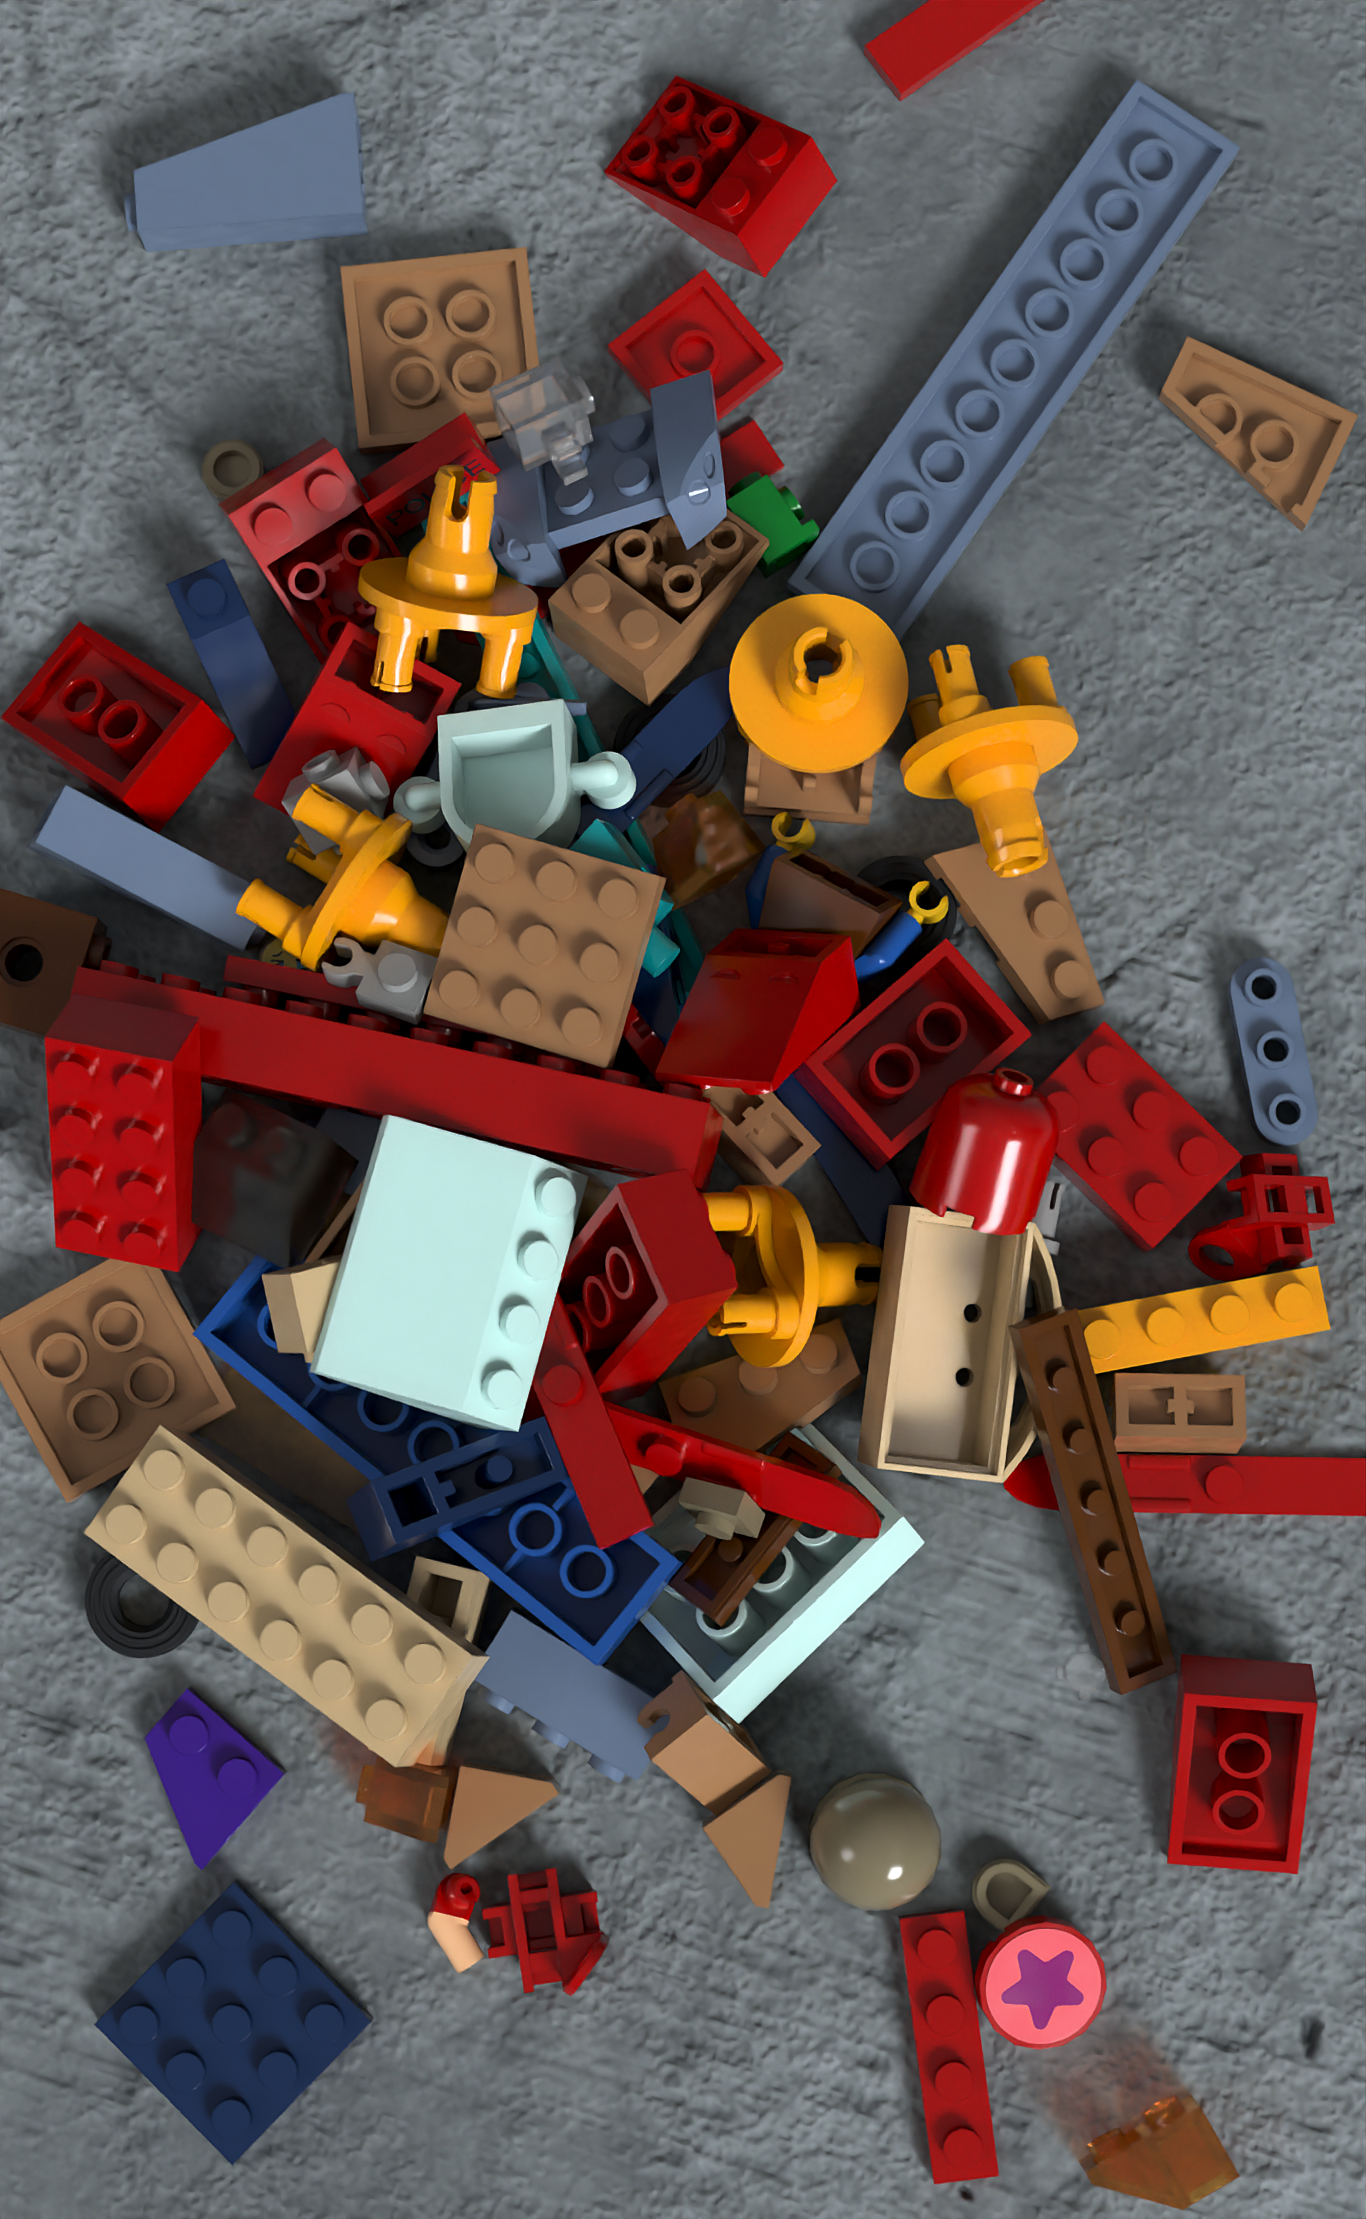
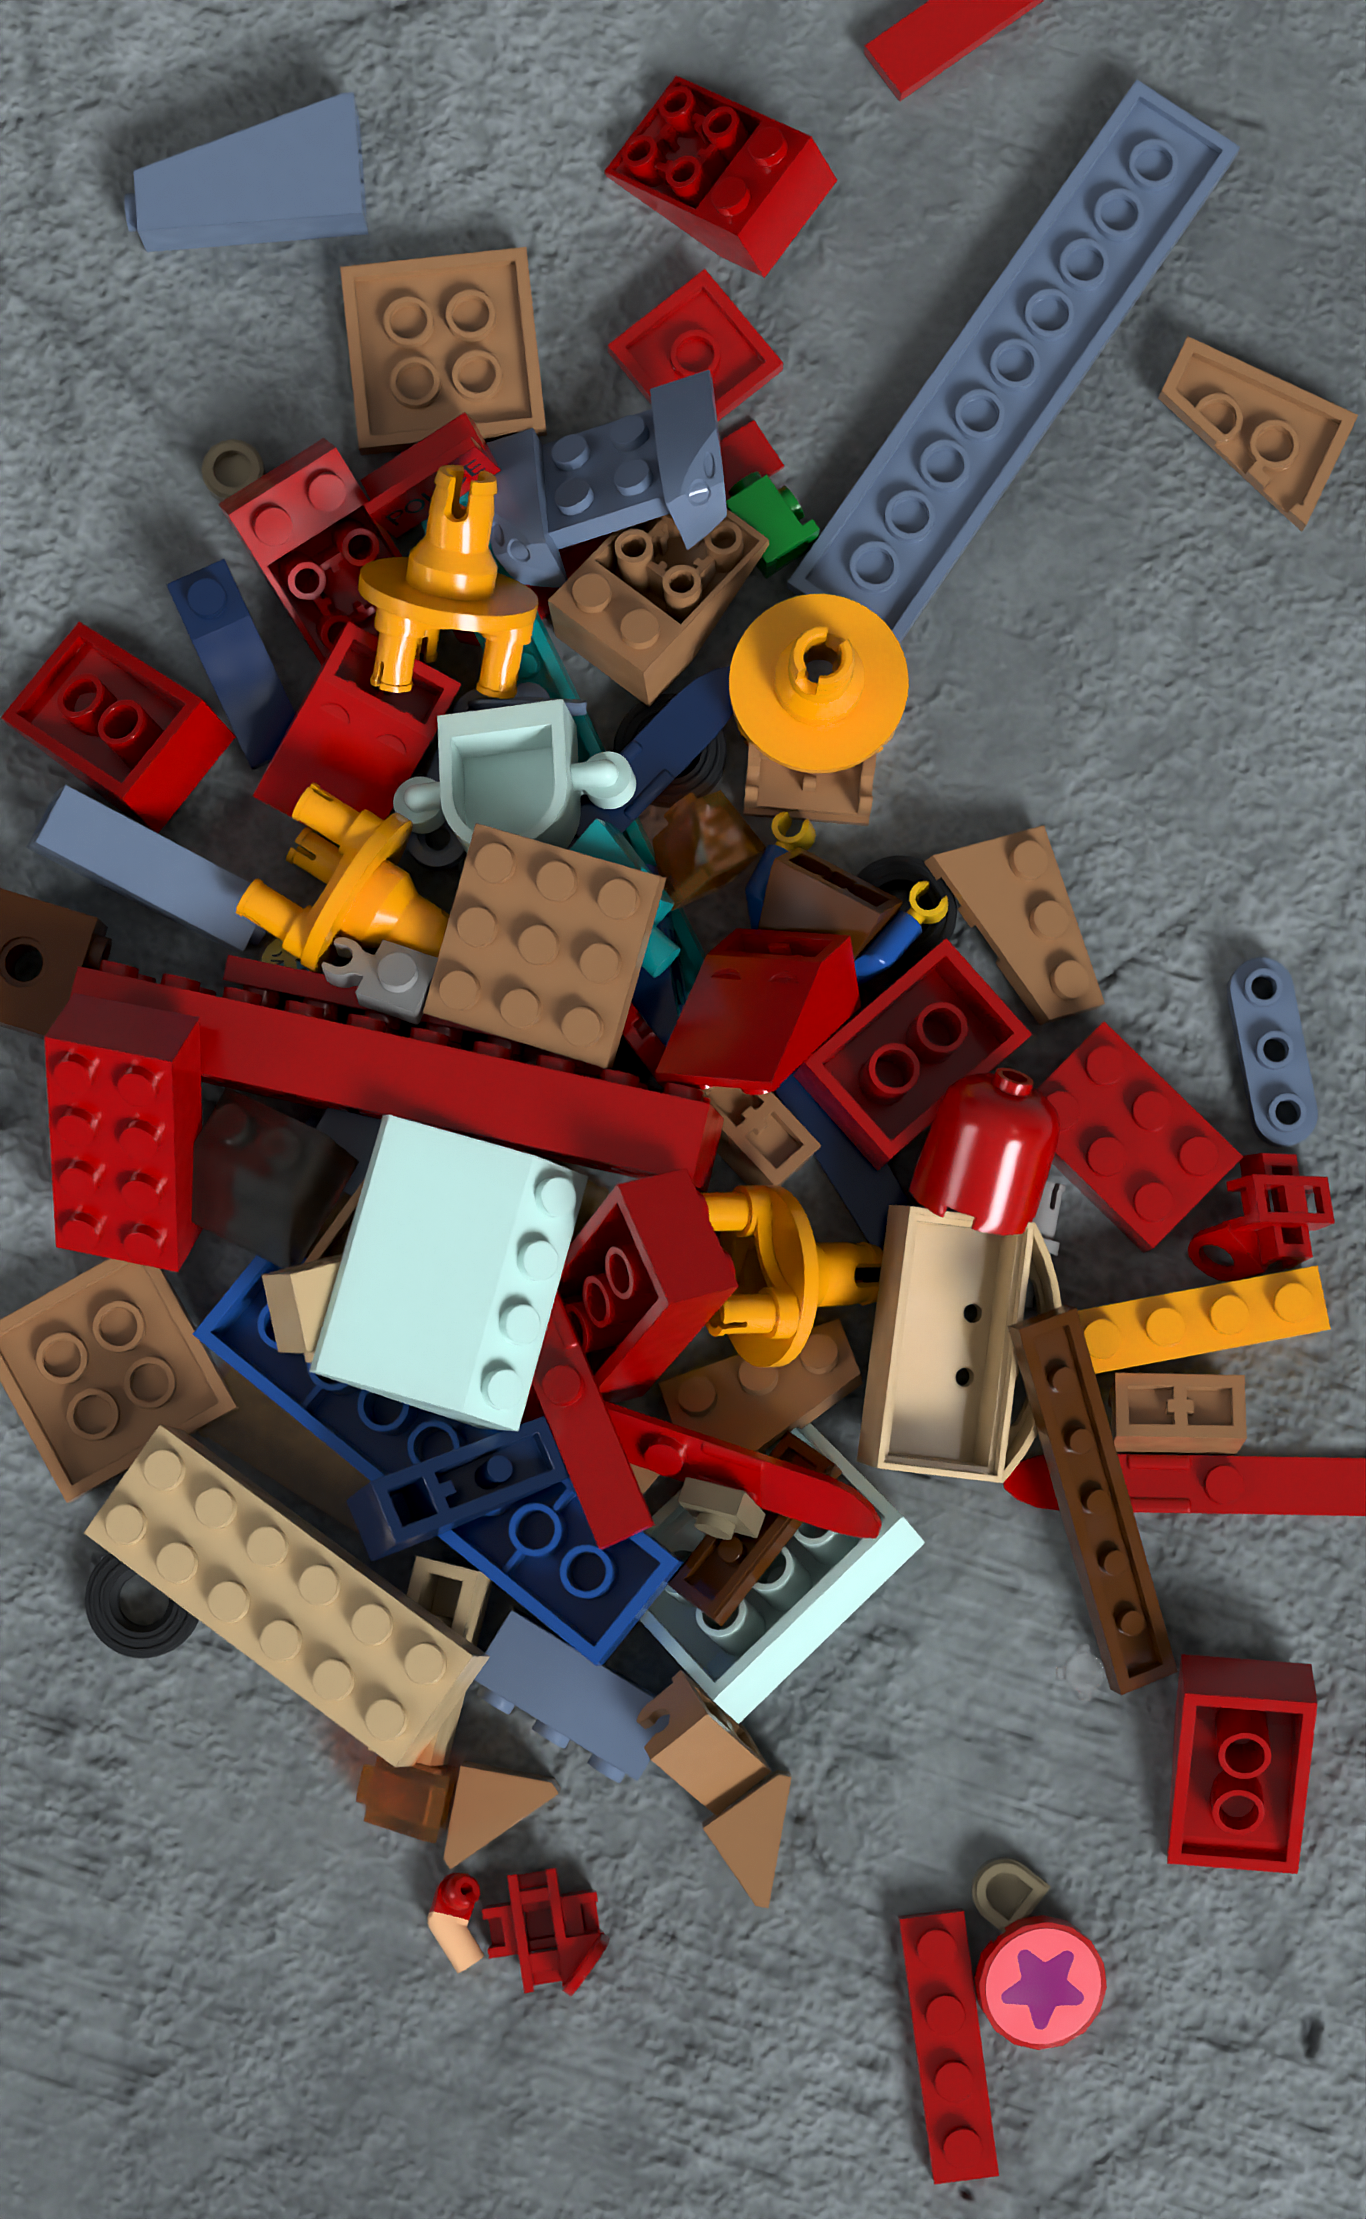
dark blue plate [94,1879,373,2165] -> none
dark purple wing [144,1687,287,1870] -> none
light grey brick [282,746,390,855] -> none
clear brick [489,357,595,486] -> none
dark tan tile [809,1772,941,1910] -> none
light orange piece [900,644,1078,878] -> none
clear orange slope [1078,2094,1240,2210] -> none

